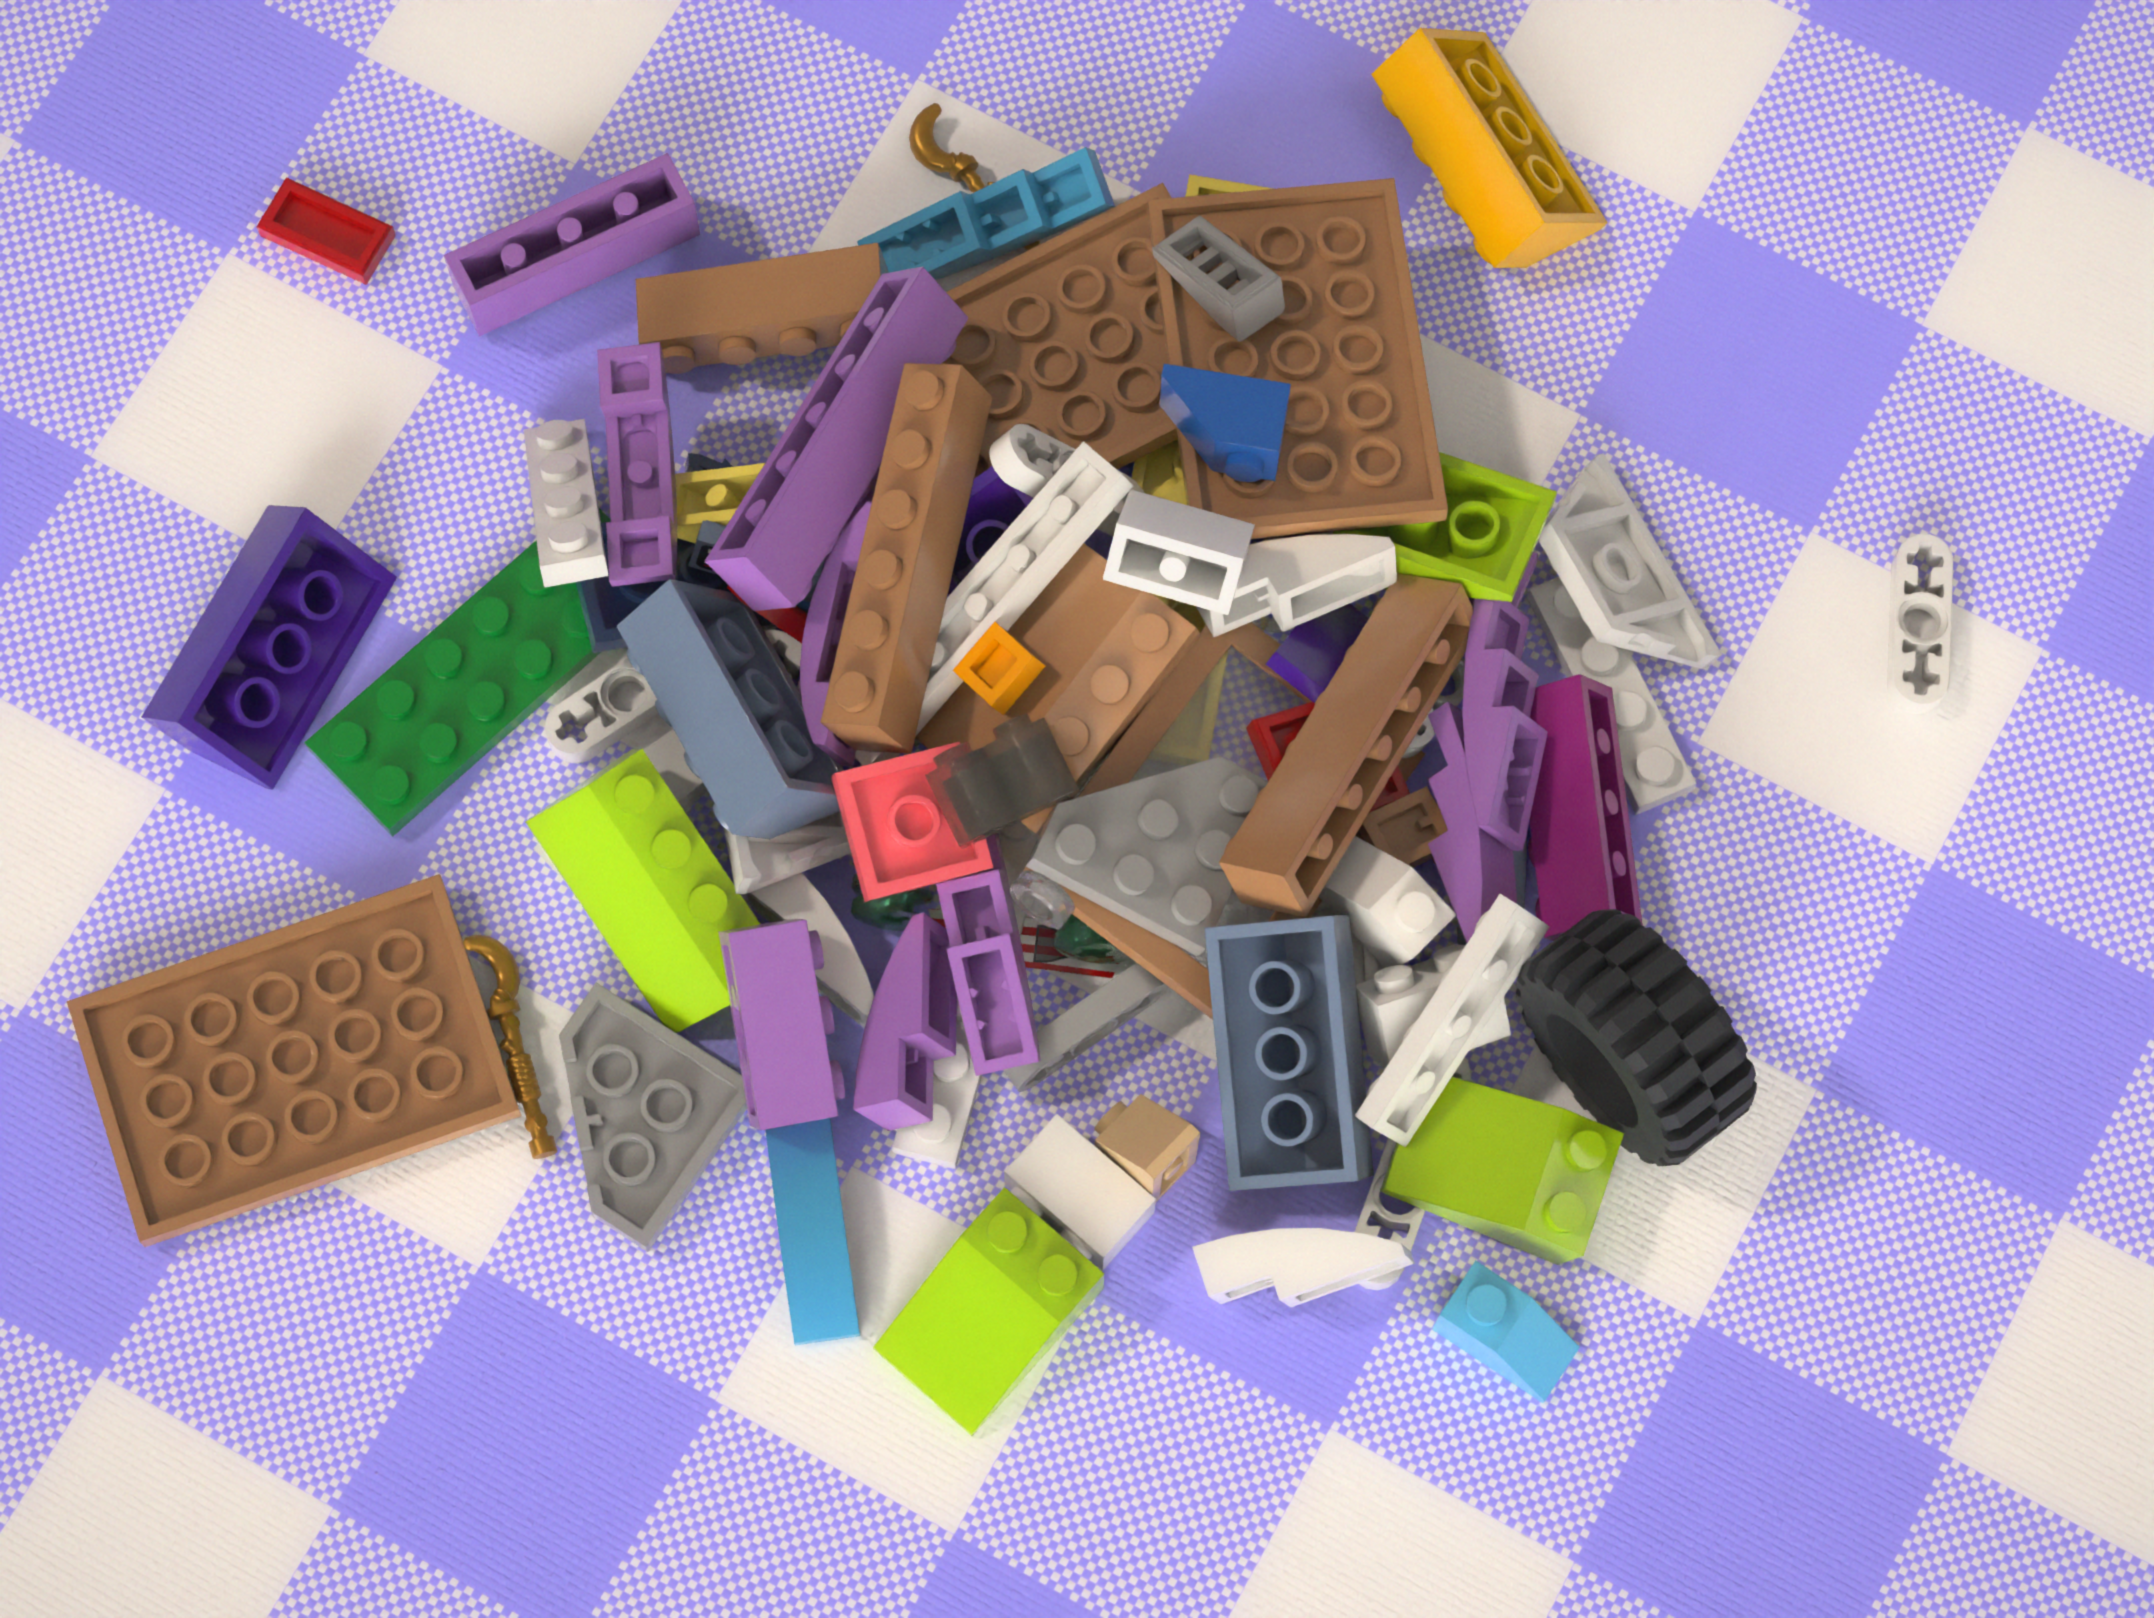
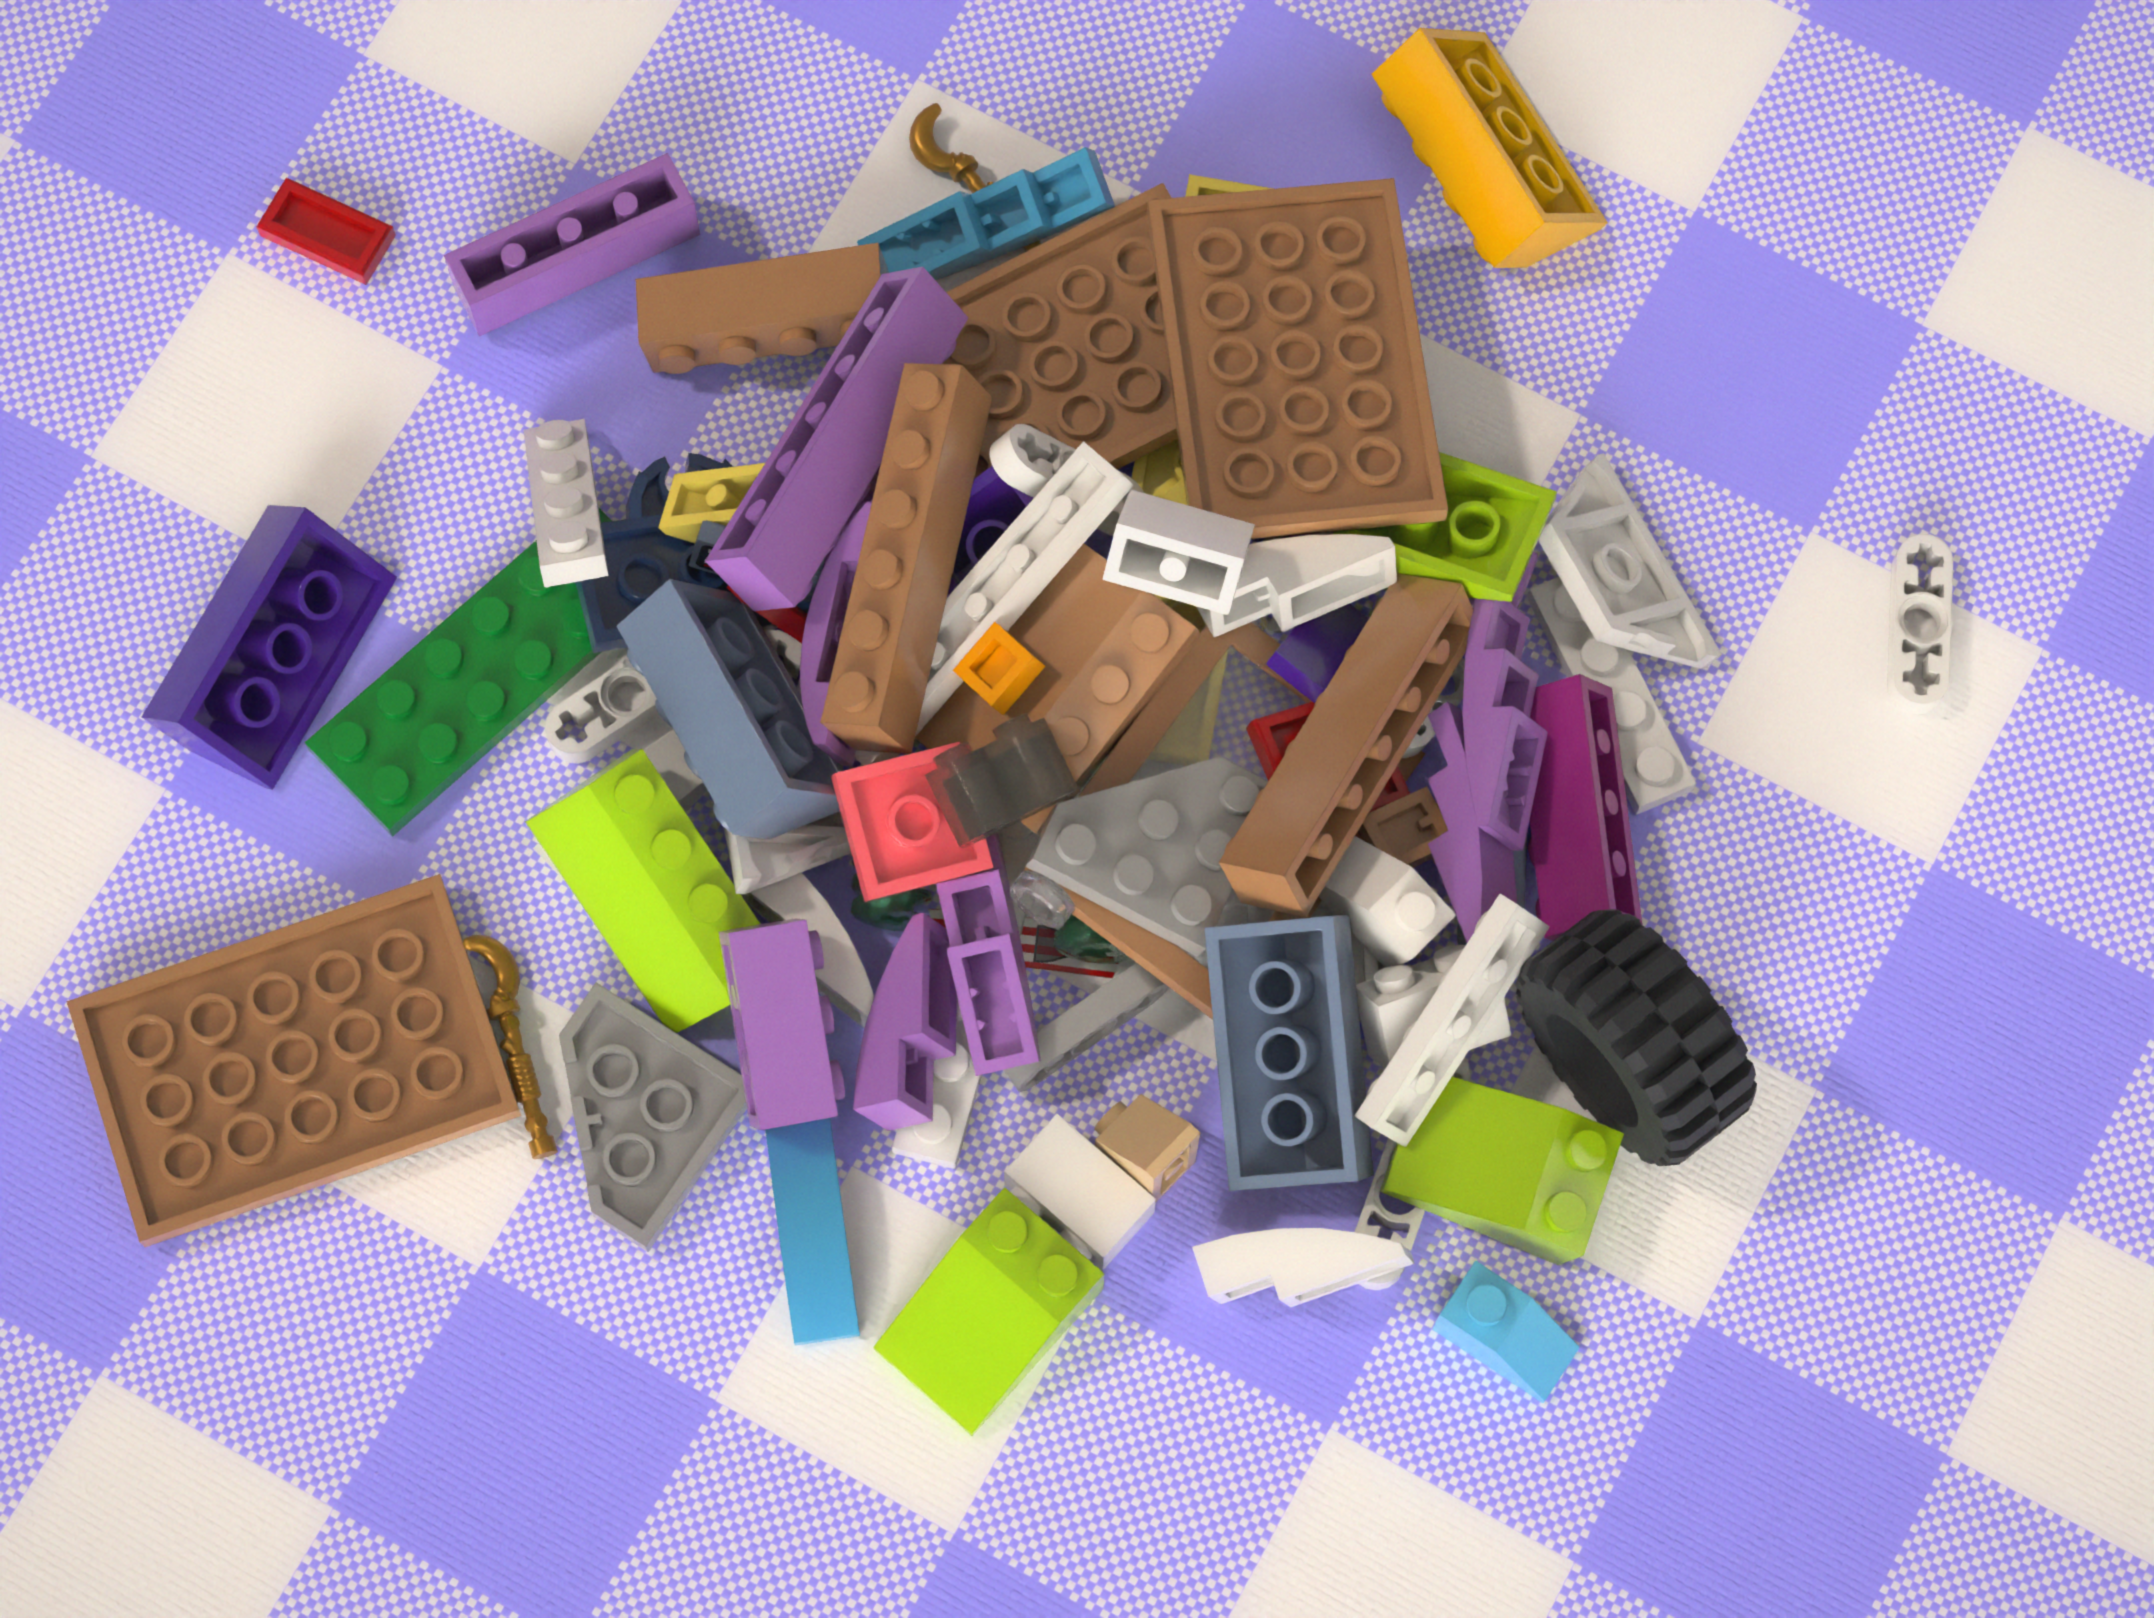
medium lavender slope [597,342,677,587] -> none
light grey slope [1152,215,1285,342] -> none
blue slope [1160,364,1291,482] -> none

